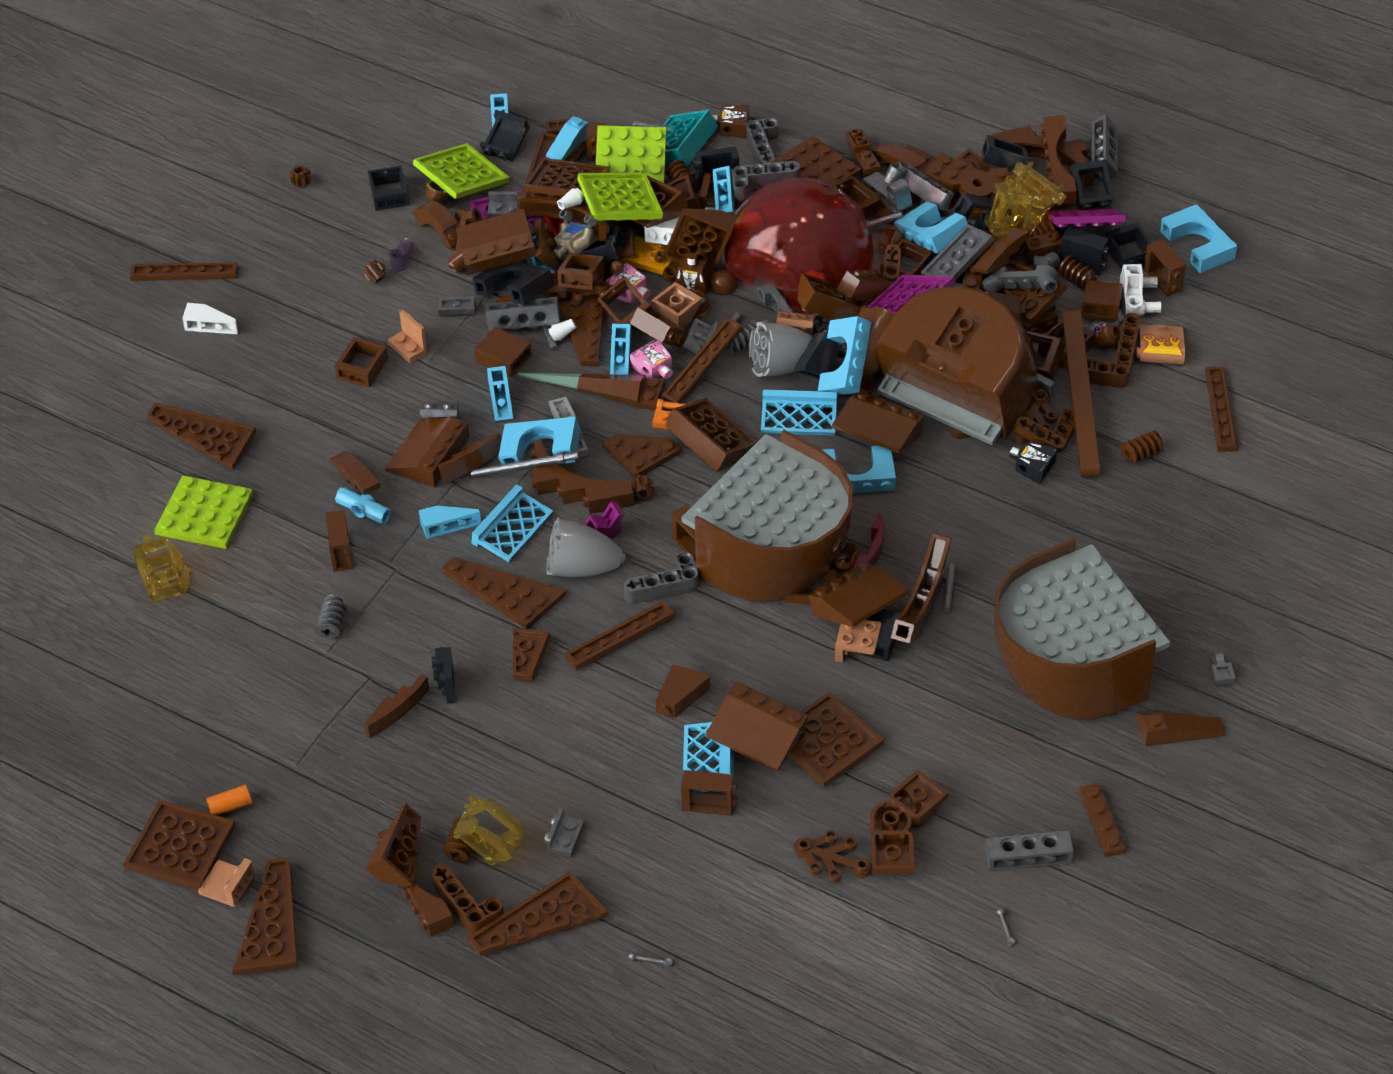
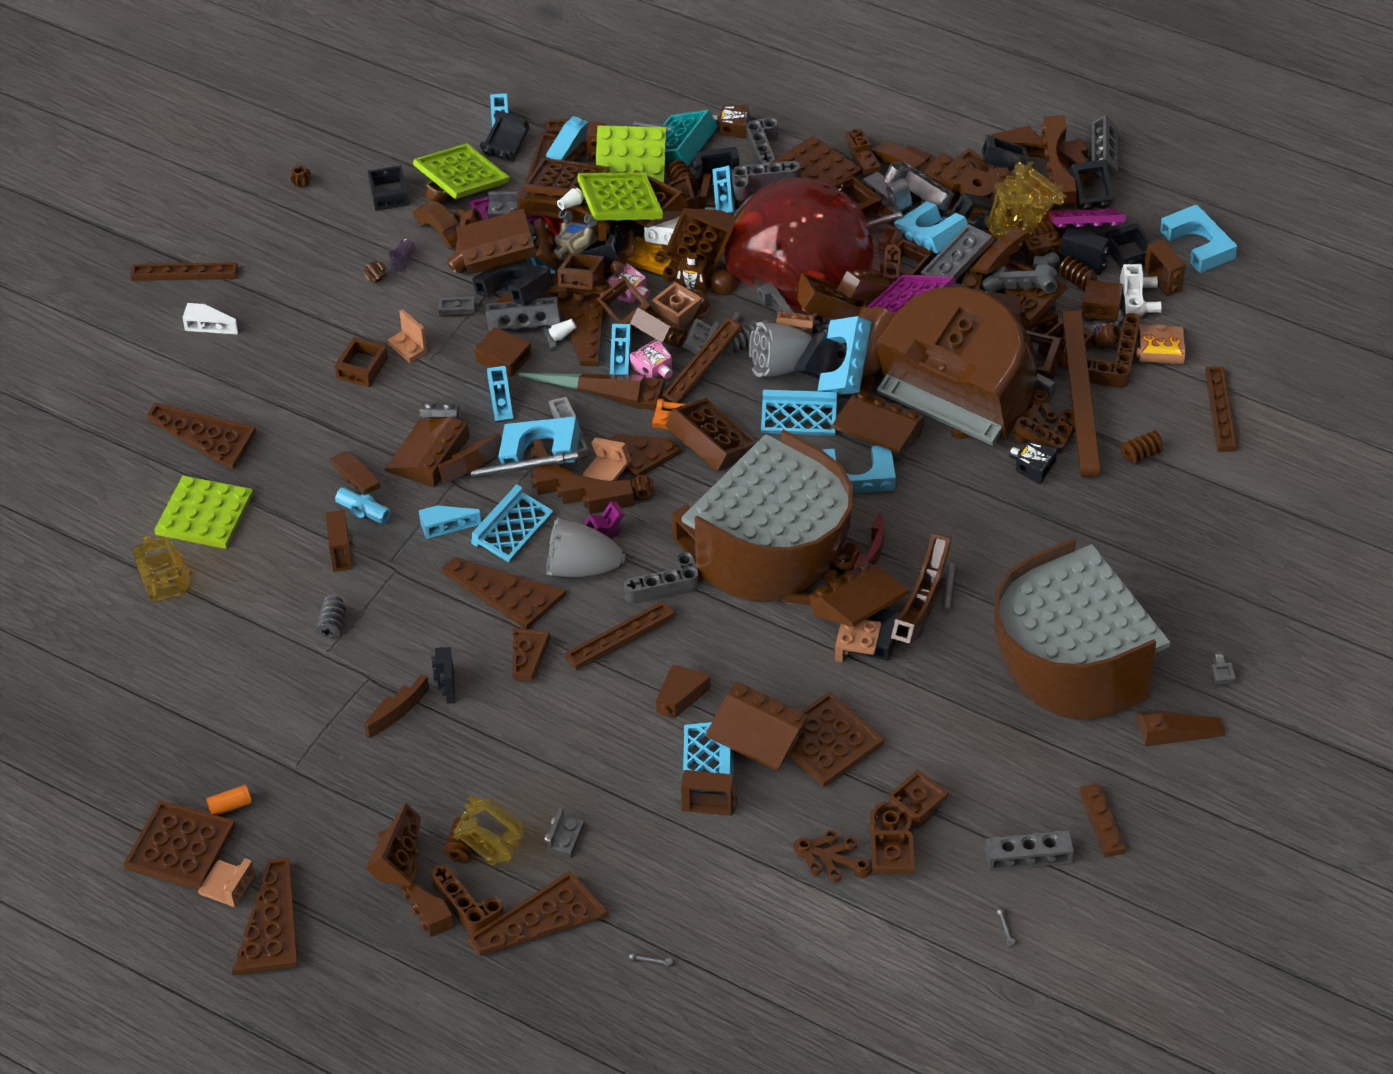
none -> nougat bracket [582,438,632,481]

